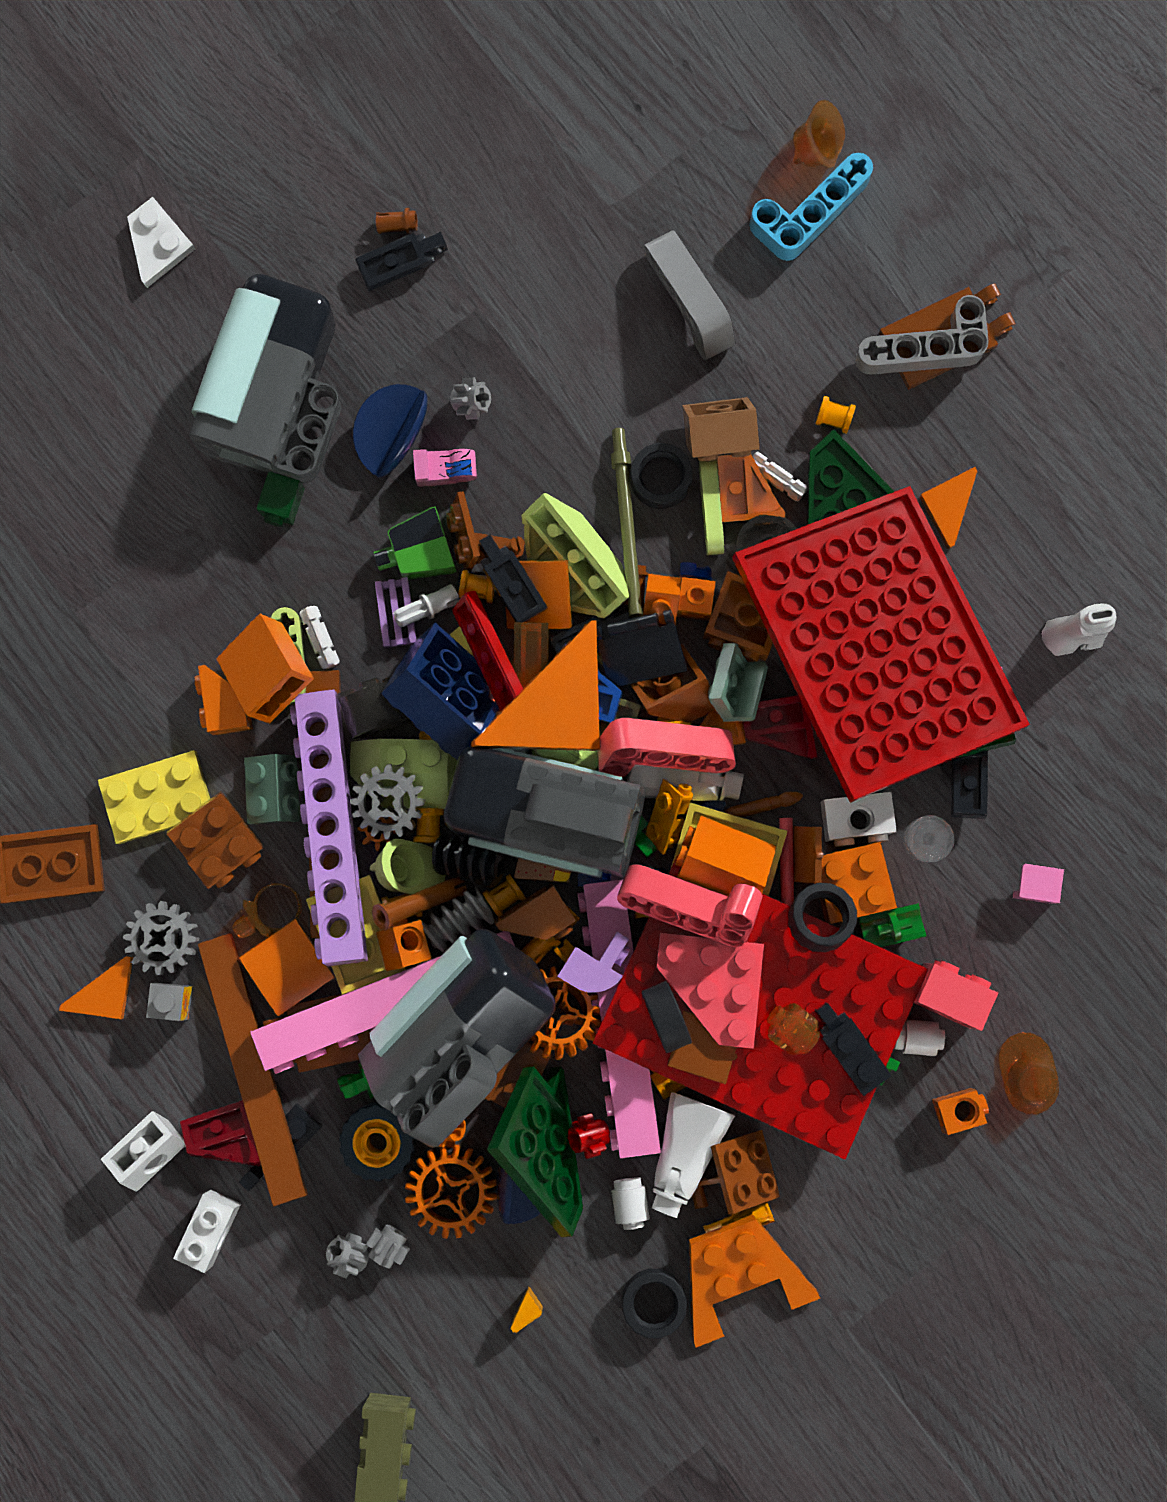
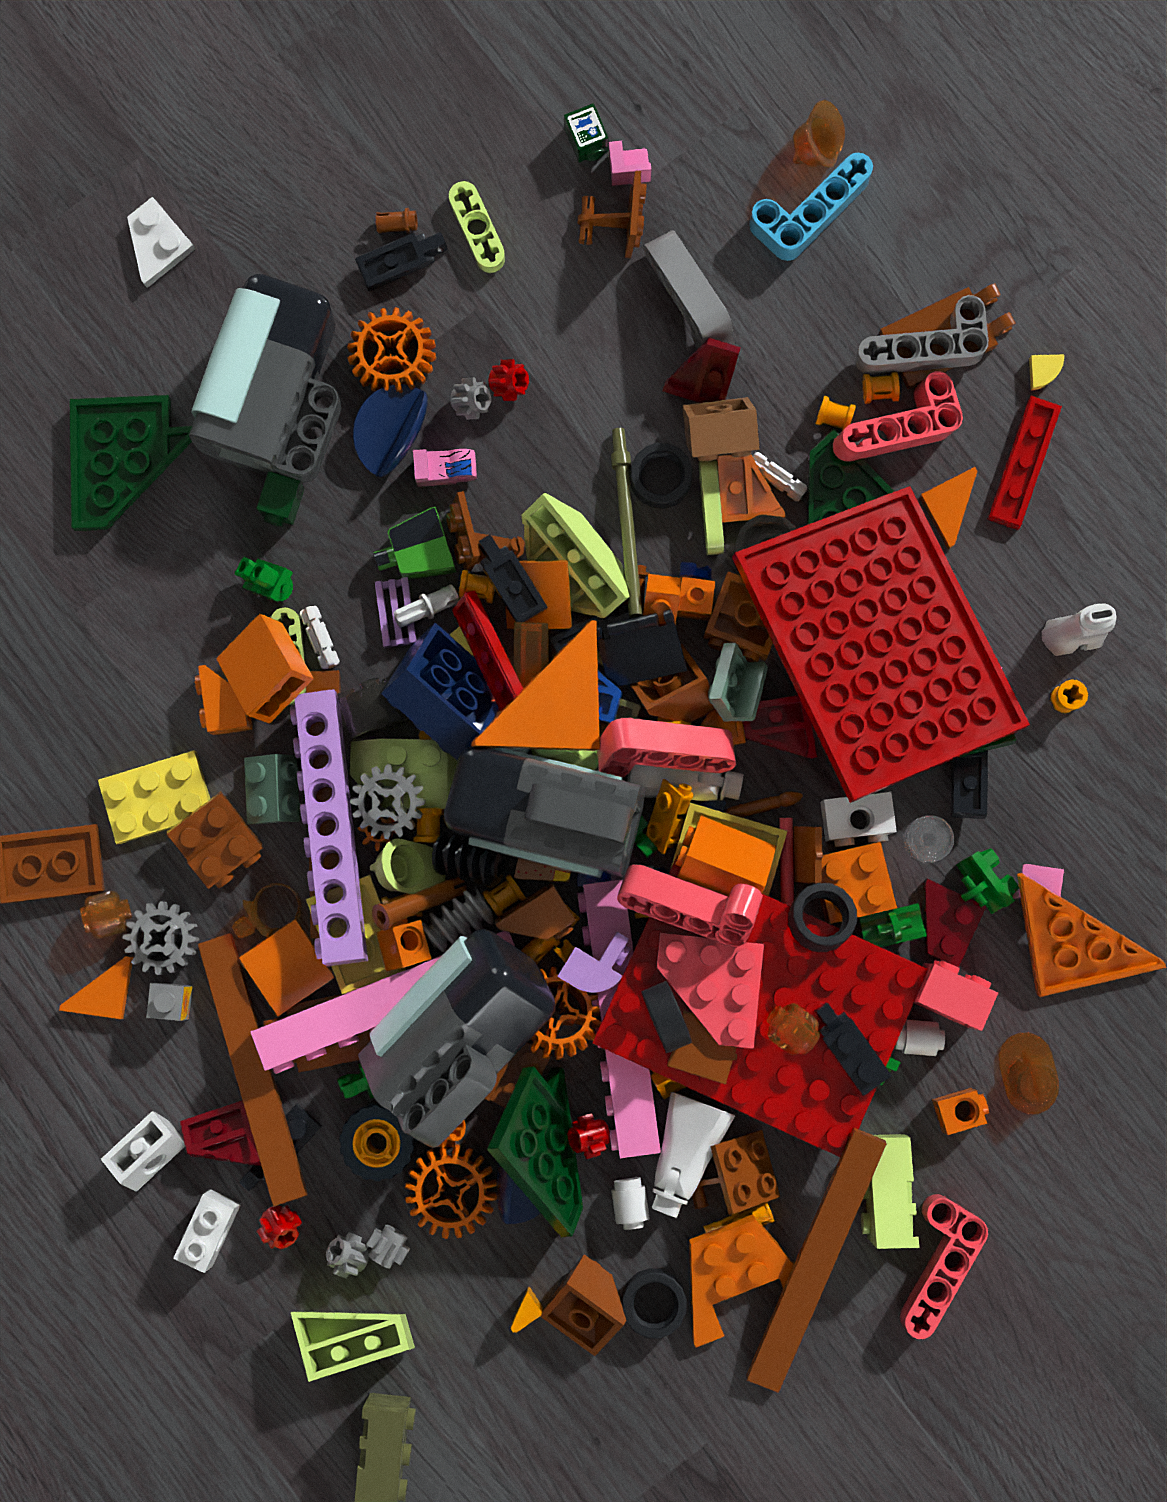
none -> dark green wing [70,395,192,531]
none -> clear orange head [80,891,132,939]
none -> green hips [234,557,293,602]
none -> red gear [257,1205,302,1249]
none -> yellowish green wedge [291,1311,415,1382]
none -> orange gear [347,307,436,393]
none -> yellowish green beam [449,181,505,273]
none -> red gear [488,359,529,401]
none -> dark orange slope [541,1255,626,1356]
none -> dark green brick [564,103,609,162]
none -> dark orange plate [577,171,647,258]
none -> bright pink panel [609,141,651,186]
none -> dark red wing [662,338,741,403]
none -> dark orange tile [746,1127,887,1393]
none -> coral beam [833,371,963,462]
none -> yellowish green wedge [861,1134,919,1249]
none -> light orange bush [862,372,900,404]
none -> coral beam [900,1194,988,1339]
none -> dark red wing [923,879,986,968]
none -> green hips [956,848,1019,914]
none -> red tile [987,396,1062,530]
none -> orange tile [1017,873,1166,997]
none -> light yellow tile [1029,354,1064,390]
none -> light orange bush [1050,680,1088,713]

